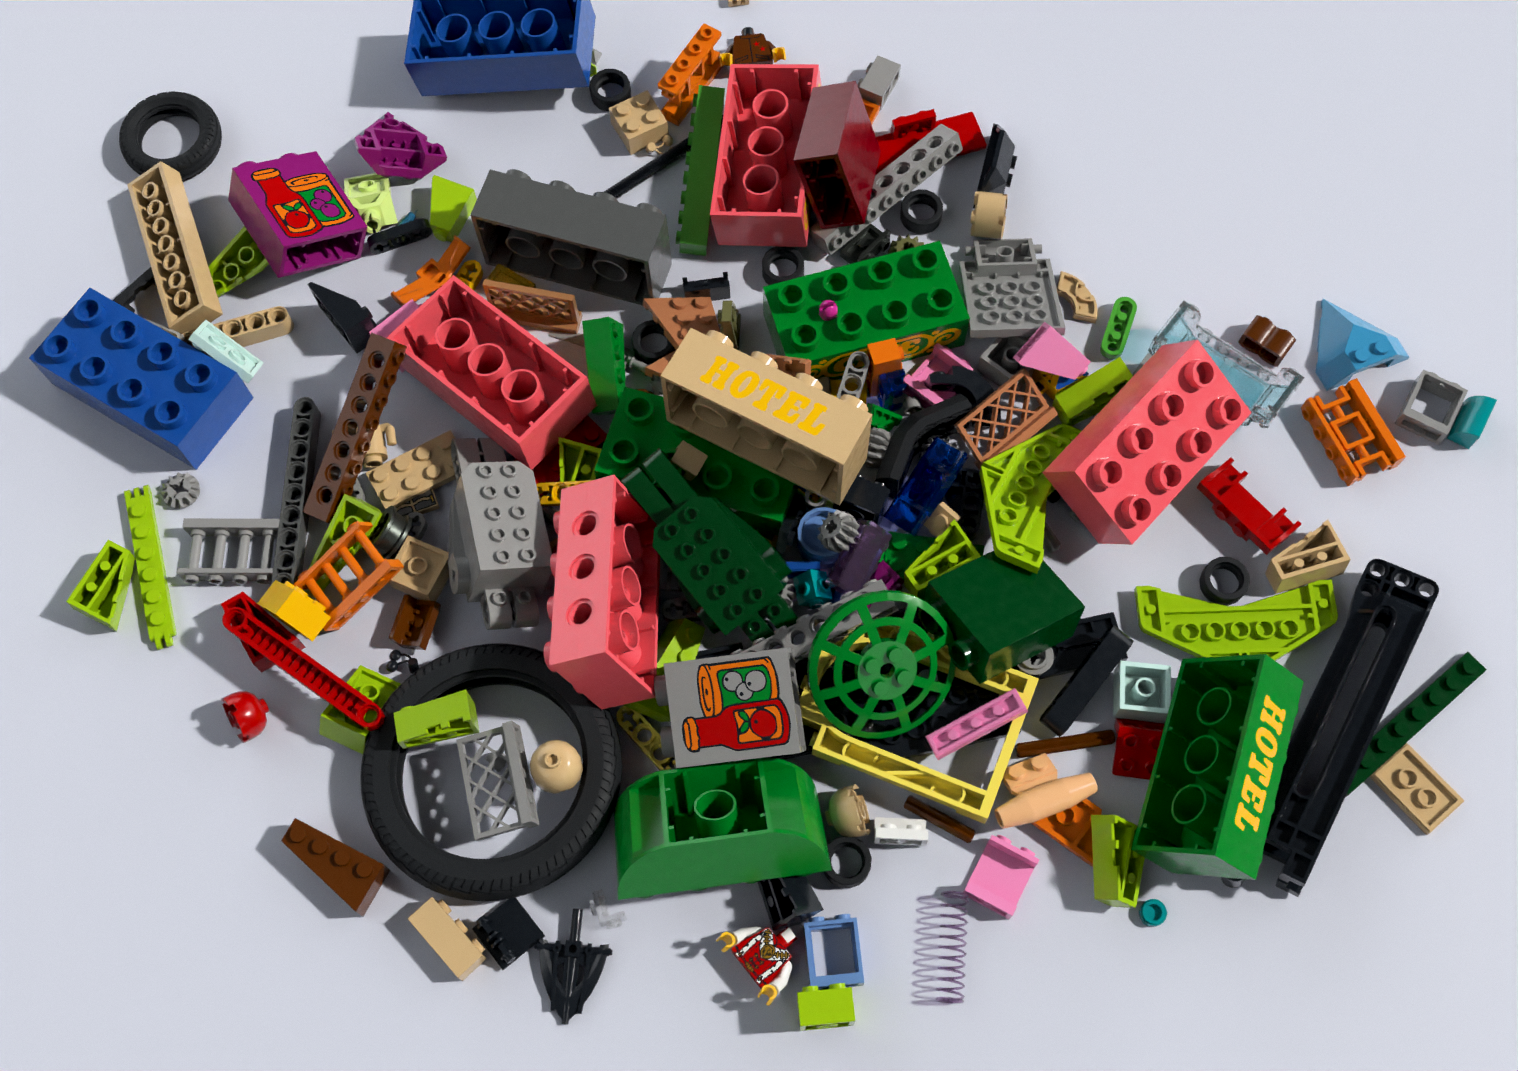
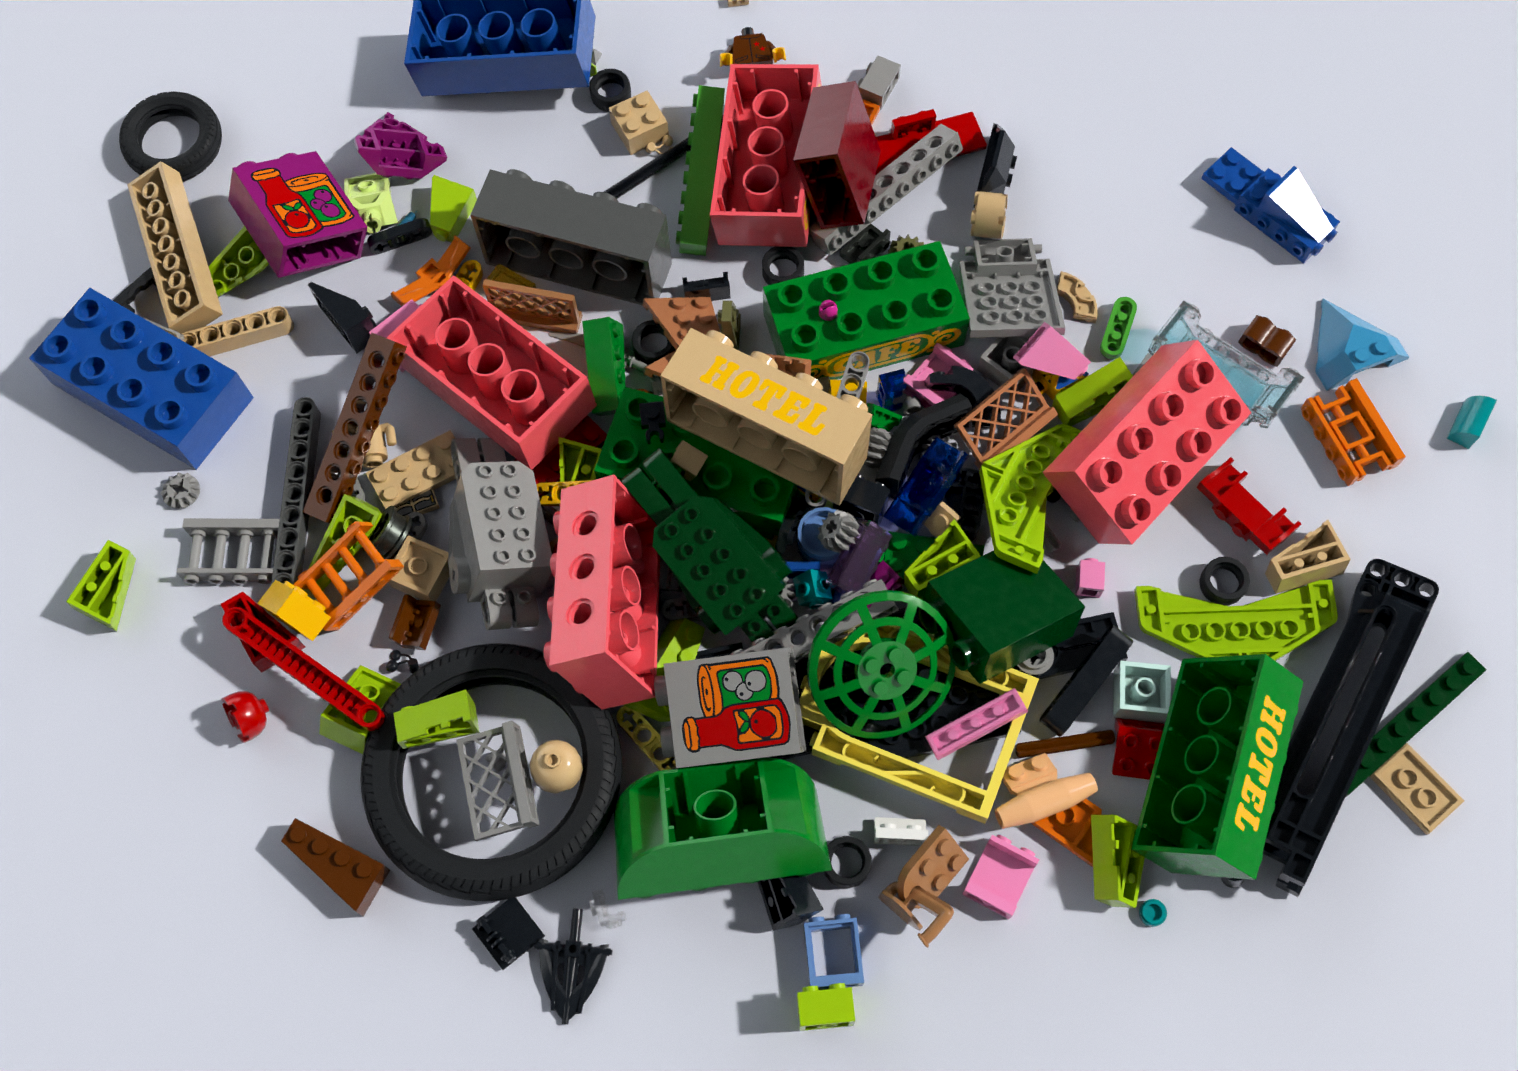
lime hinge [124,485,177,650] -> none
light aqua plate [188,320,263,383] -> none
tan brick [408,897,487,981] -> none
orange fence [658,24,724,126] -> none
torso [716,926,797,1006] -> none
tan cylinder [825,784,871,838] -> none
orange brick [865,338,904,397] -> none
black tyre [900,189,943,234] -> none
reddish brown axle [904,795,976,843] -> none
clear purple piece [935,891,969,1003] -> none
light grey window [1395,370,1468,445] -> none
none -> black plate [639,401,666,445]
none -> medium nougat plate [878,825,969,948]
none -> bright pink brick [1075,558,1105,598]
none -> blue wedge [1201,147,1340,263]

